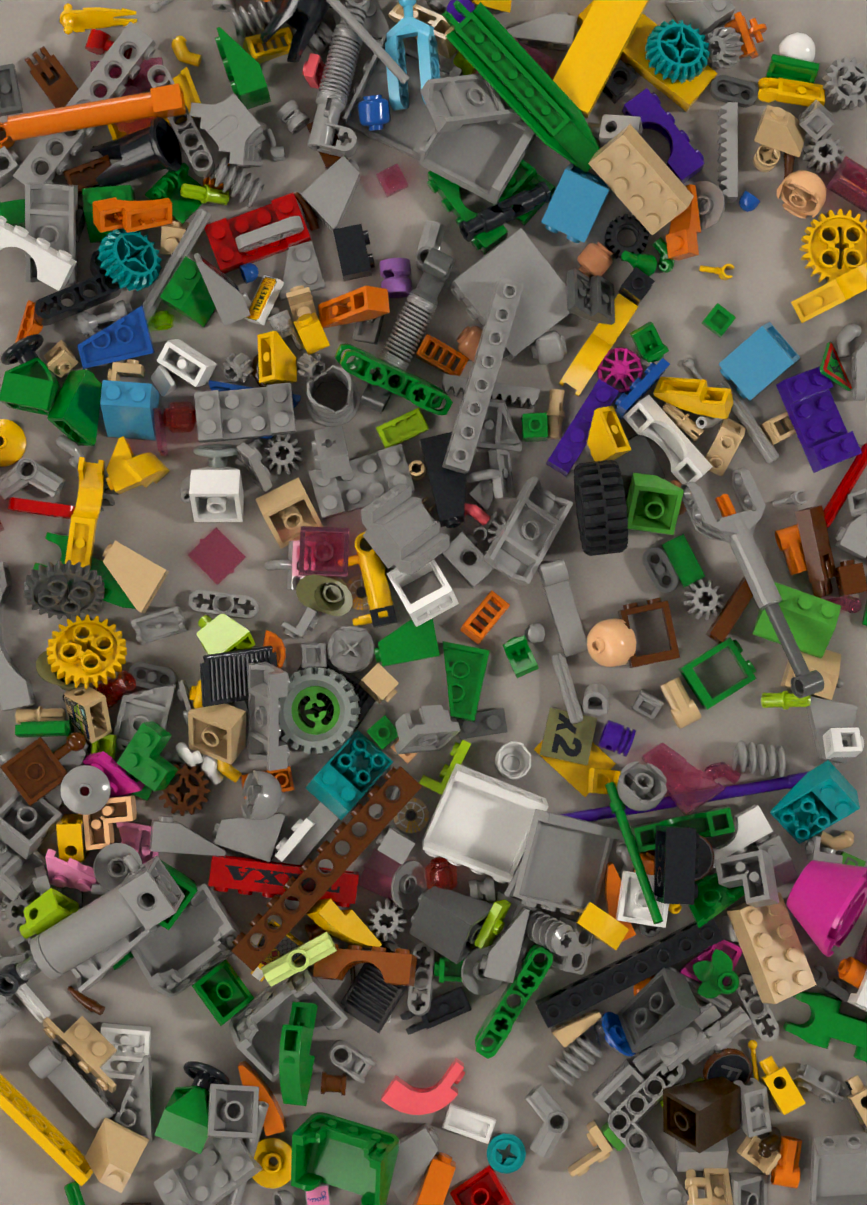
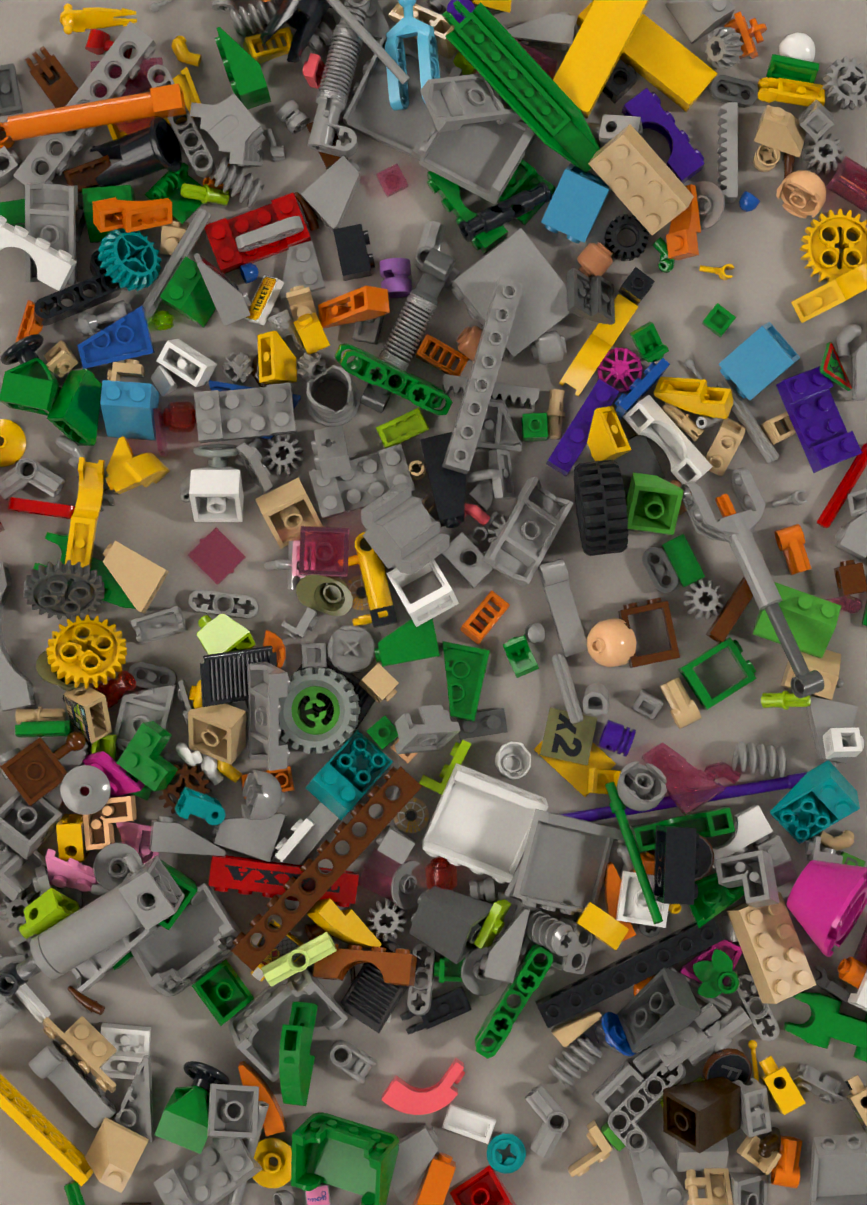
reddish brown bush [321,1072,347,1096] -> none
blue head [358,95,391,131] -> none
green cone [621,251,657,276] -> none
teal gear [644,19,710,84] -> none
reddish brown hinge [795,505,837,598] -> none
none -> teal leg [175,787,226,825]

